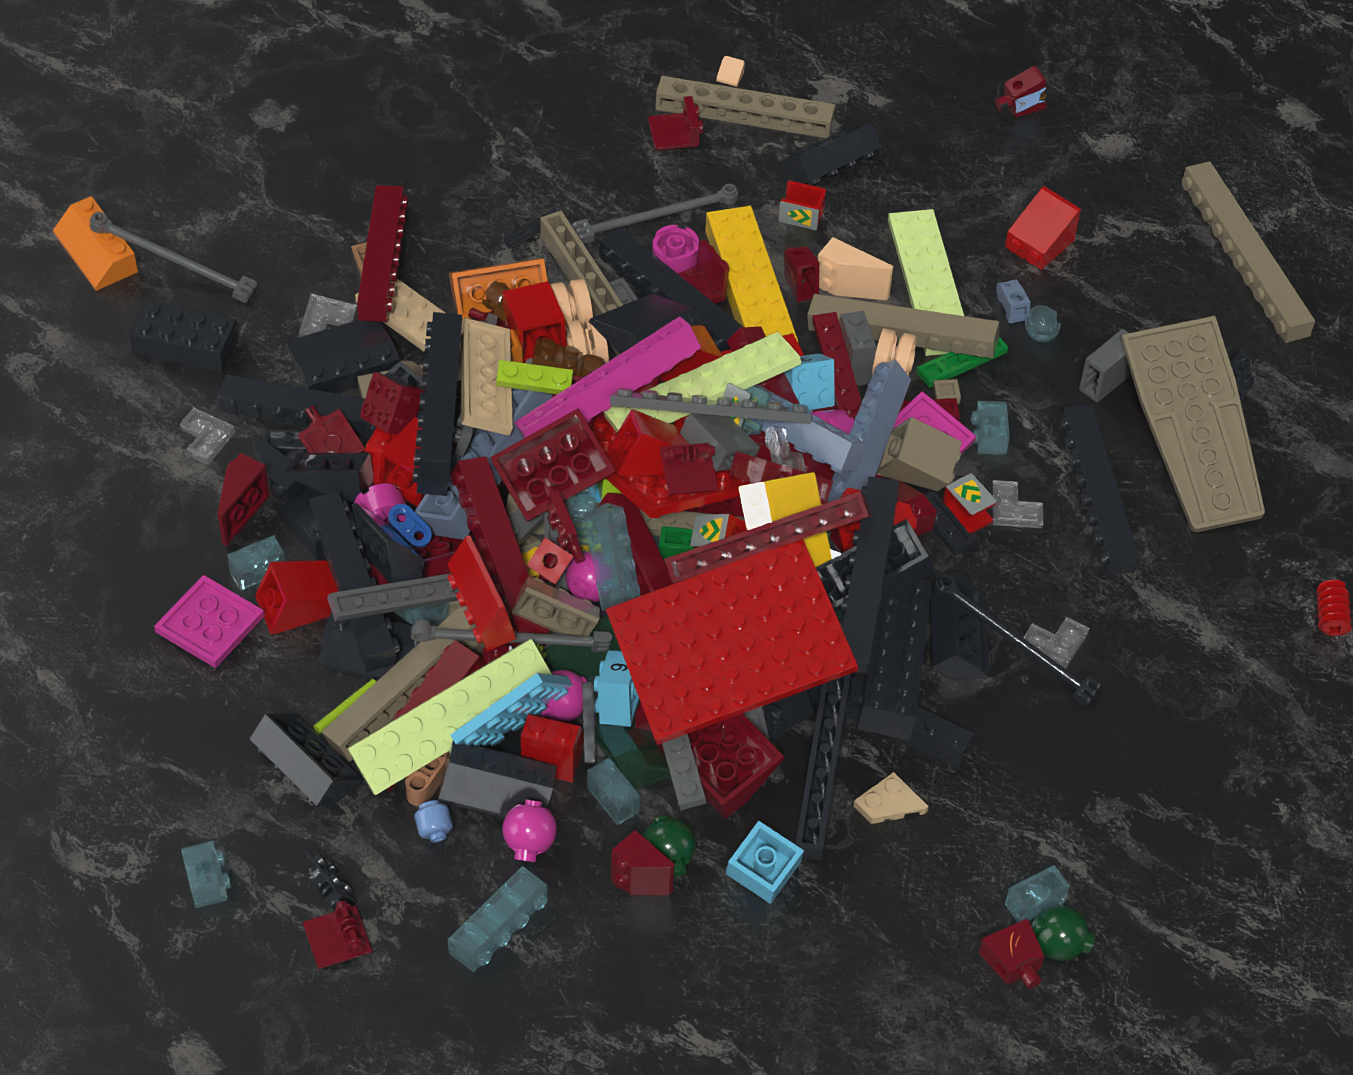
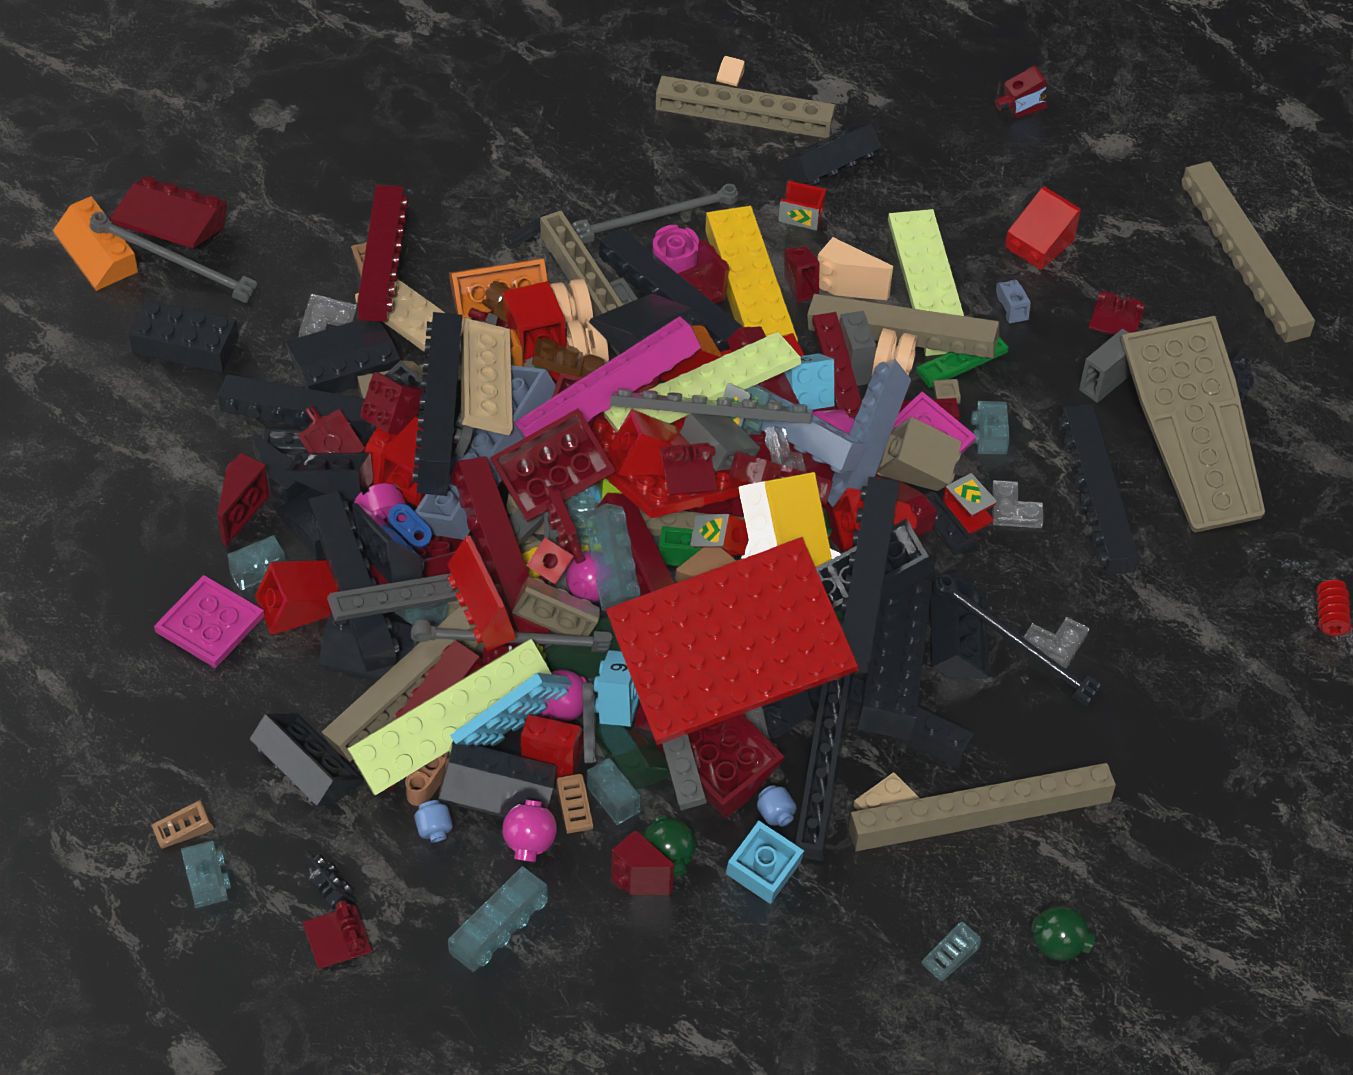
clear plate [180,408,235,465] -> none
lime bar [313,679,376,734] -> none
lime plate [496,360,573,394] -> none
dark red bracket [648,96,703,150] -> none
dark red brick [664,491,872,584] -> none
dark red torso [979,919,1044,989] -> none
clear light blue brick [1005,865,1070,922] -> none
clear light blue hair [1025,305,1061,342] -> none
none -> dark red slope [109,176,227,248]
none -> medium nougat slope [152,800,215,849]
none -> medium nougat slope [556,774,593,834]
none -> medium blue head [757,785,797,826]
none -> dark tan brick [849,763,1116,851]
none -> clear light blue slope [921,922,981,982]
none -> dark red hinge [1089,290,1145,335]

